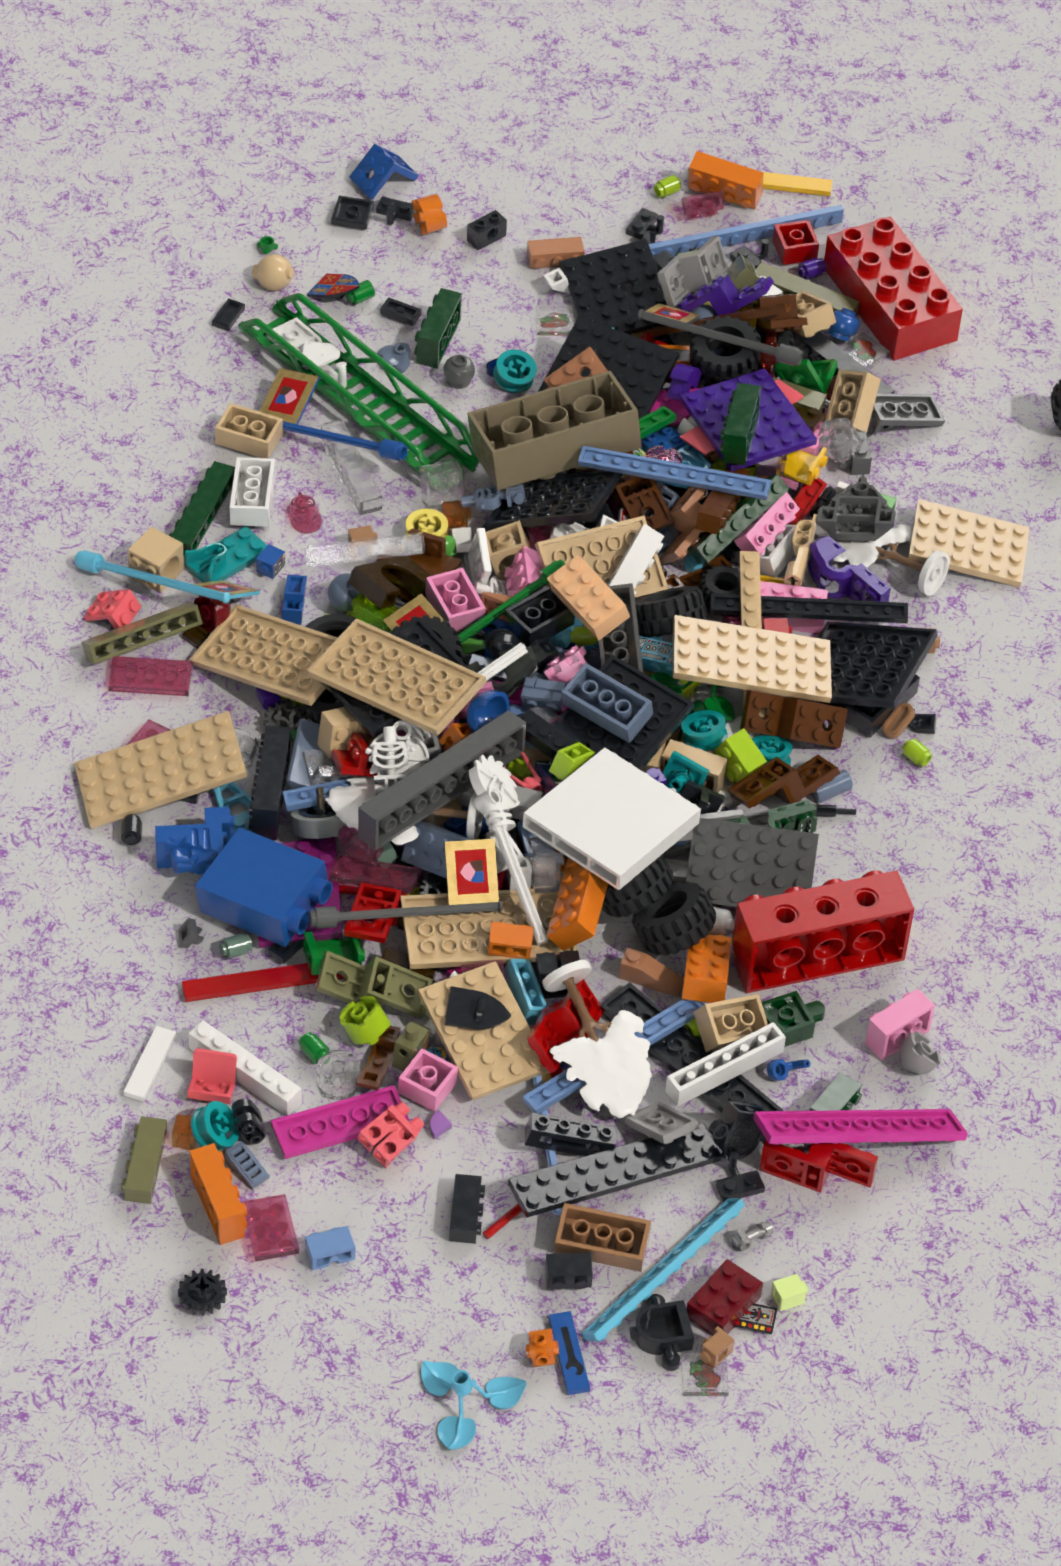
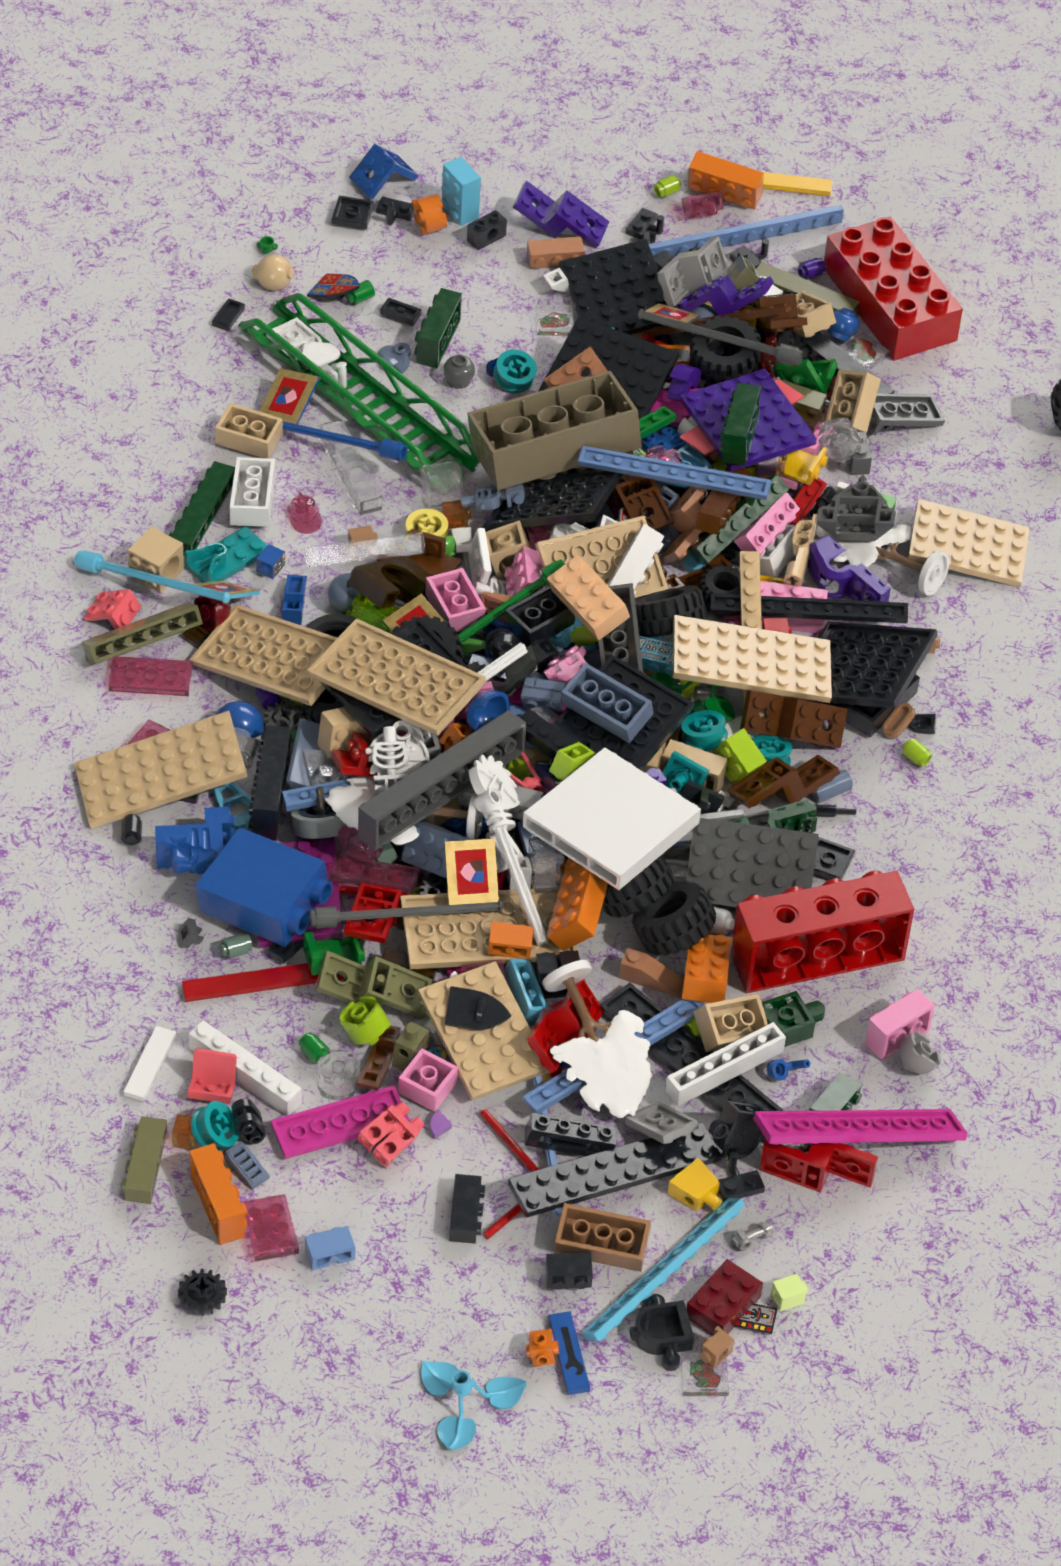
red brick [772,220,819,265] -> none
none -> blue cylinder [216,701,264,738]
none -> medium azure brick [441,157,481,226]
none -> red bar [480,1109,539,1172]
none -> dark purple bracket [513,180,610,248]
none -> yellow torso [668,1158,722,1211]
none -> black plate [814,837,855,880]

